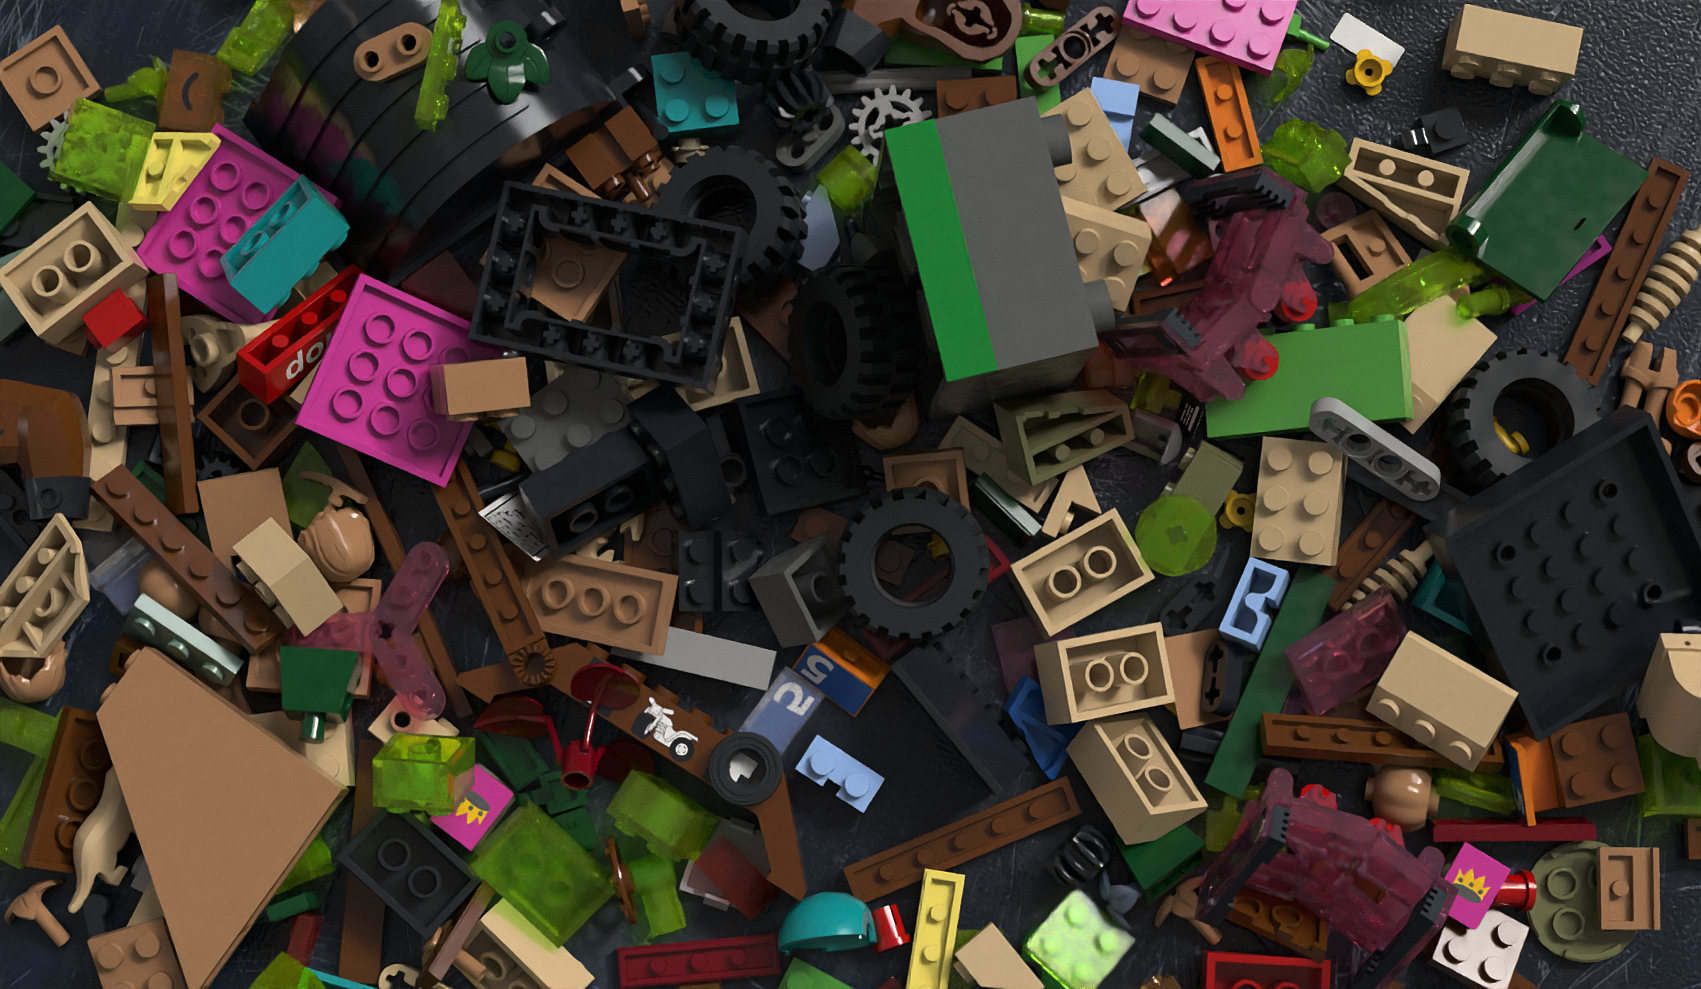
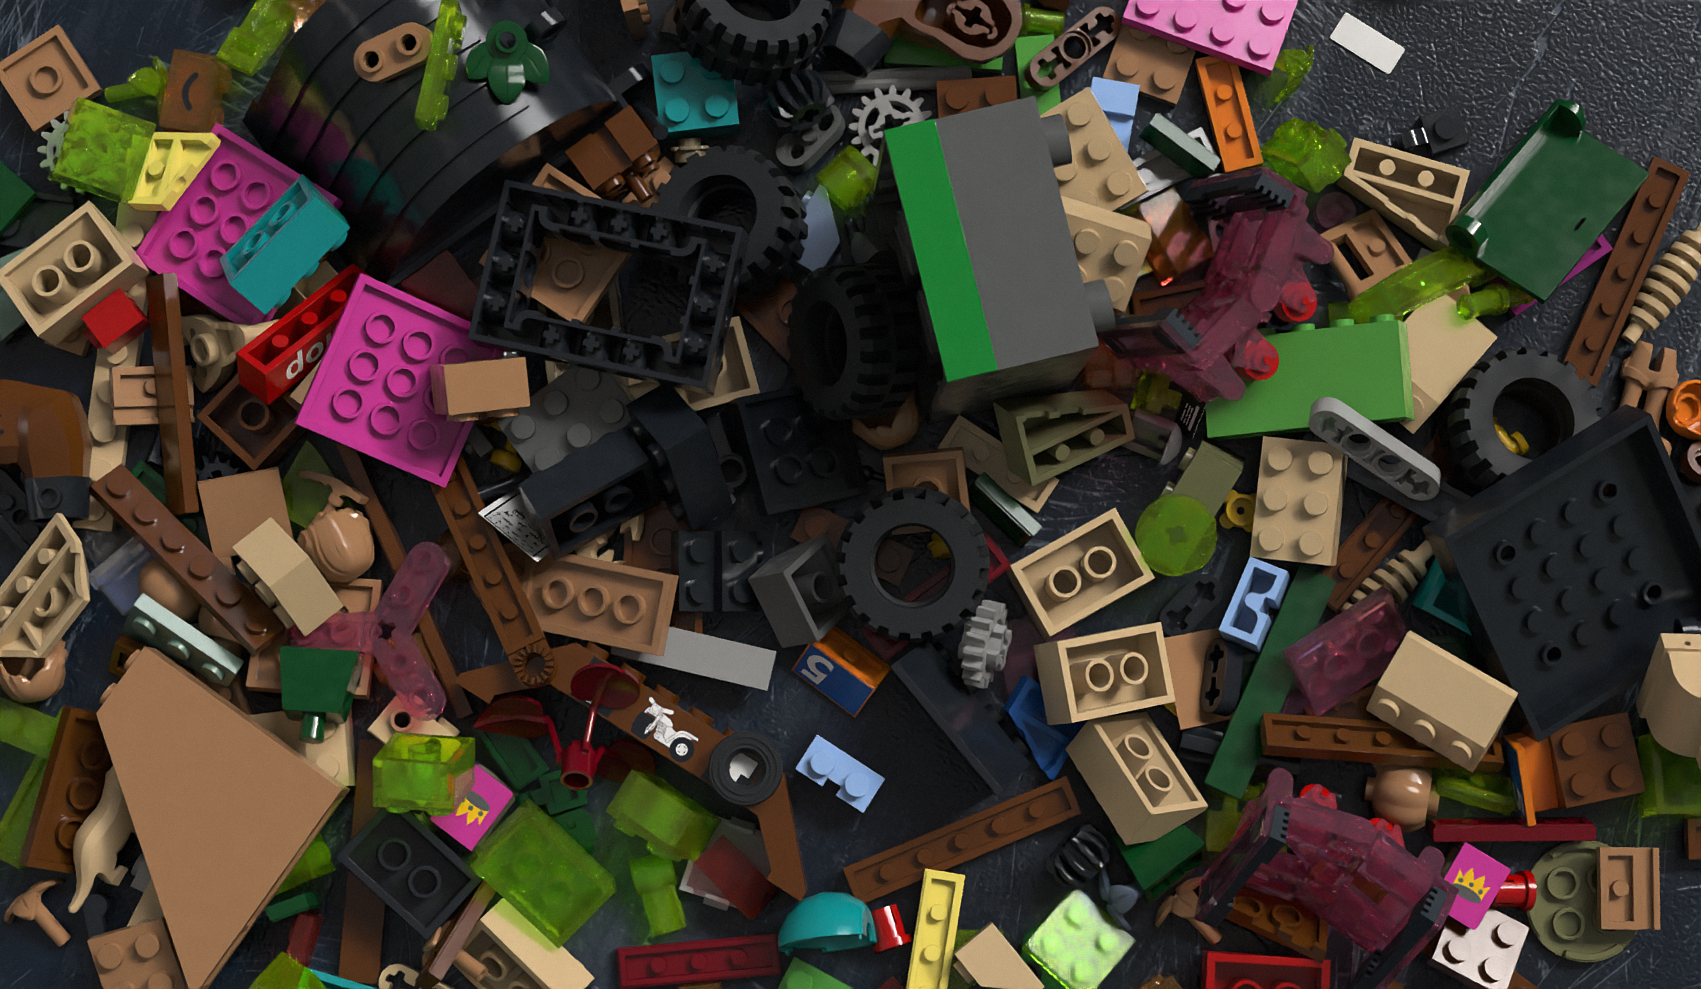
reddish brown wheel [603,835,638,926] -> none
clear panel [738,666,825,756] -> none
tan slope [1039,464,1101,541] -> none
bright green hand [1284,13,1330,52] -> none
yellow plate [1345,49,1392,96] -> none
tan brick [1441,4,1583,96] -> none
none -> light grey gear [958,600,1012,689]

